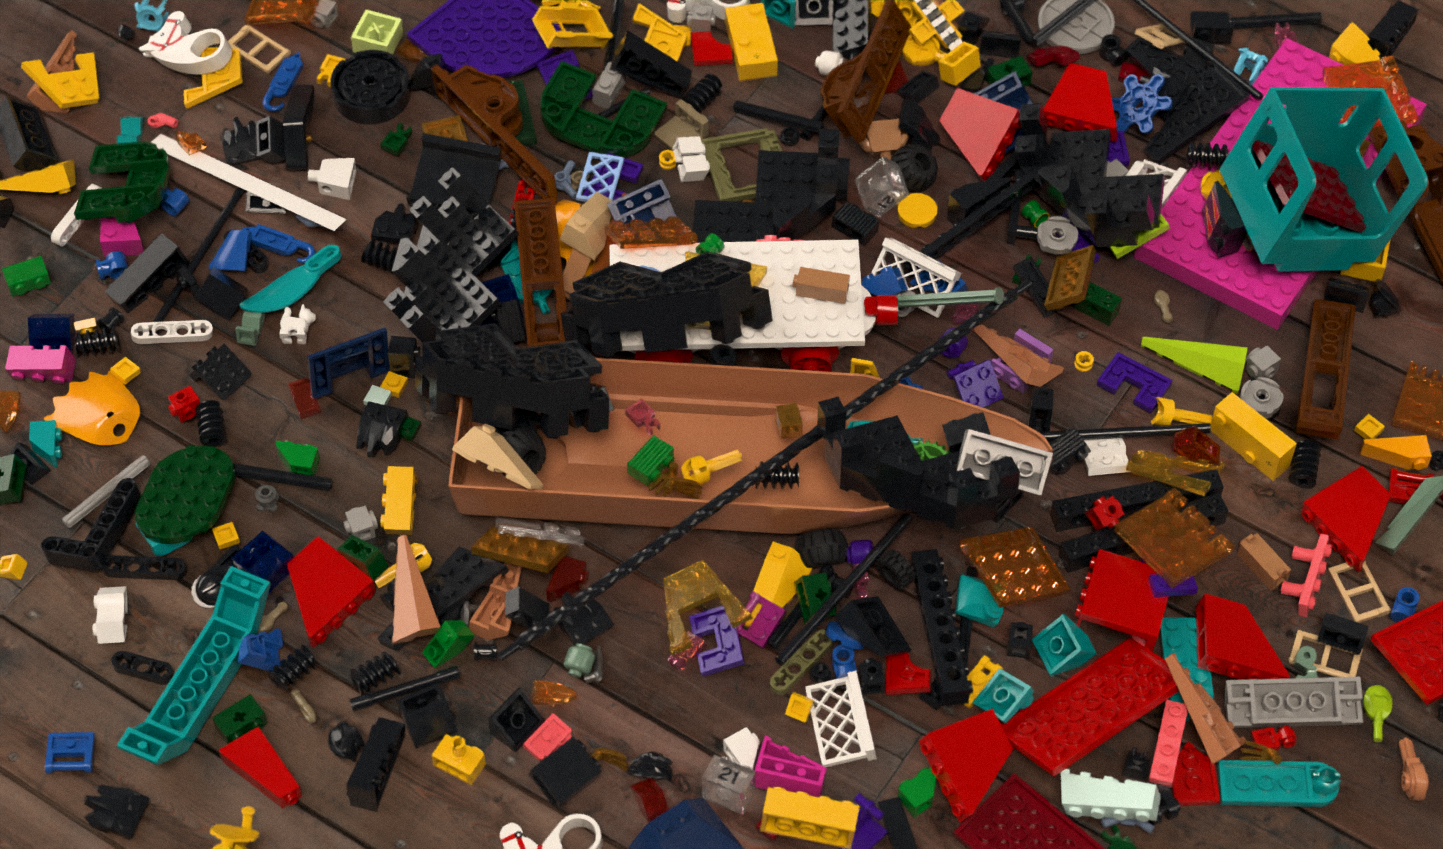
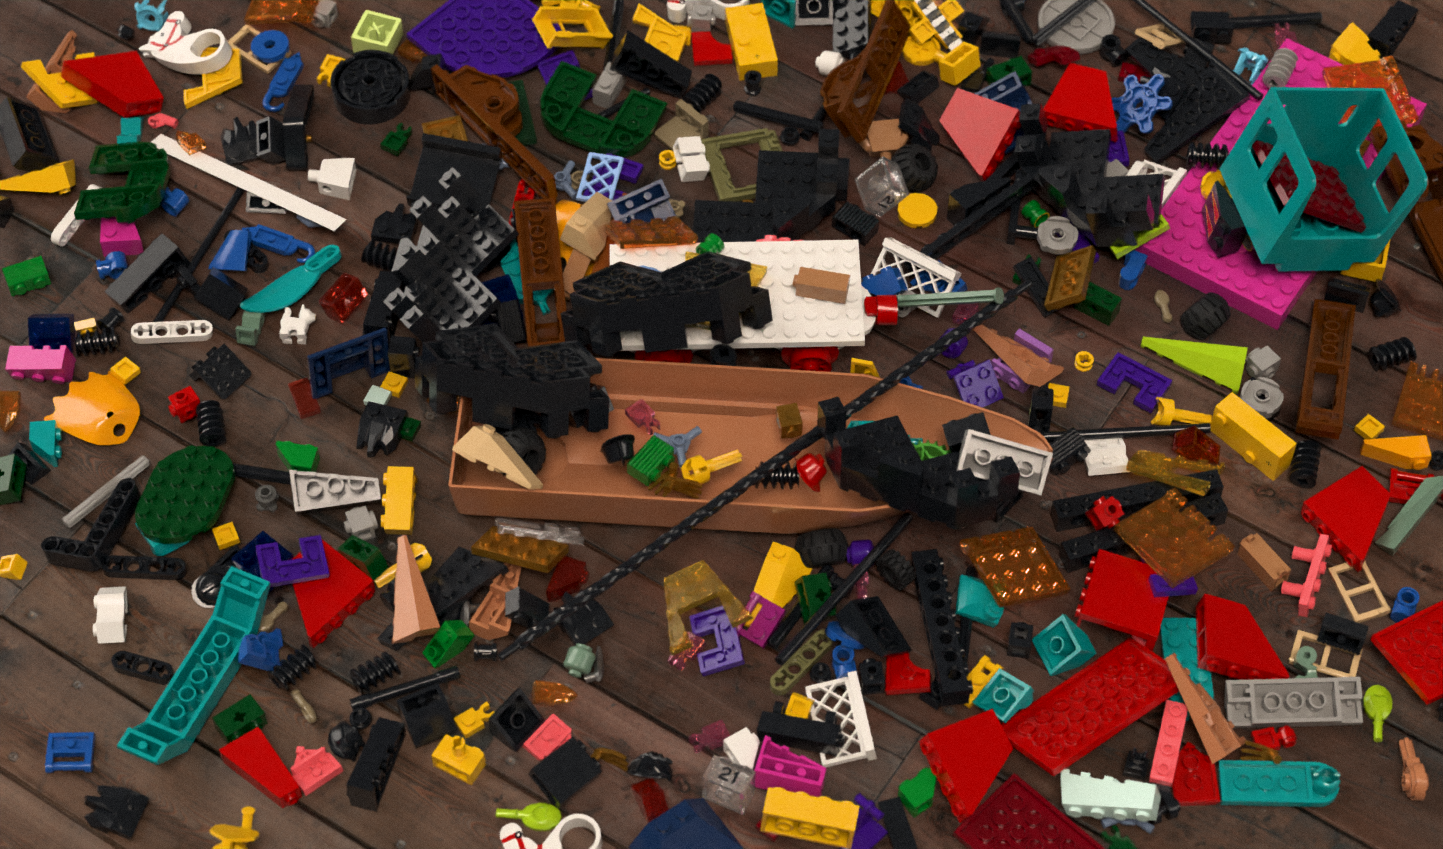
none -> red slope [61,51,164,118]
none -> blue tile [251,30,290,63]
none -> dark purple plate [255,535,329,587]
none -> wedge [289,470,382,515]
none -> coral slope [291,746,343,796]
none -> clear red brick [318,273,368,323]
none -> black plate [349,707,372,730]
none -> black wedge [362,271,406,349]
none -> yellow plate [453,702,494,739]
none -> lime piece [496,803,561,831]
none -> black piece [600,434,635,468]
none -> sand blue piece [653,426,702,468]
none -> dark tan plate [669,199,685,218]
none -> clear pink plate [689,720,730,753]
none -> black bush [744,70,762,96]
none -> black brick [756,701,845,756]
none -> red piece [795,453,827,492]
none -> yellow plate [1048,383,1070,408]
none -> blue leg [1118,250,1148,290]
none -> black wheel [1180,292,1231,340]
none -> light grey piece [1262,48,1298,89]
none -> black piece [1368,337,1417,371]

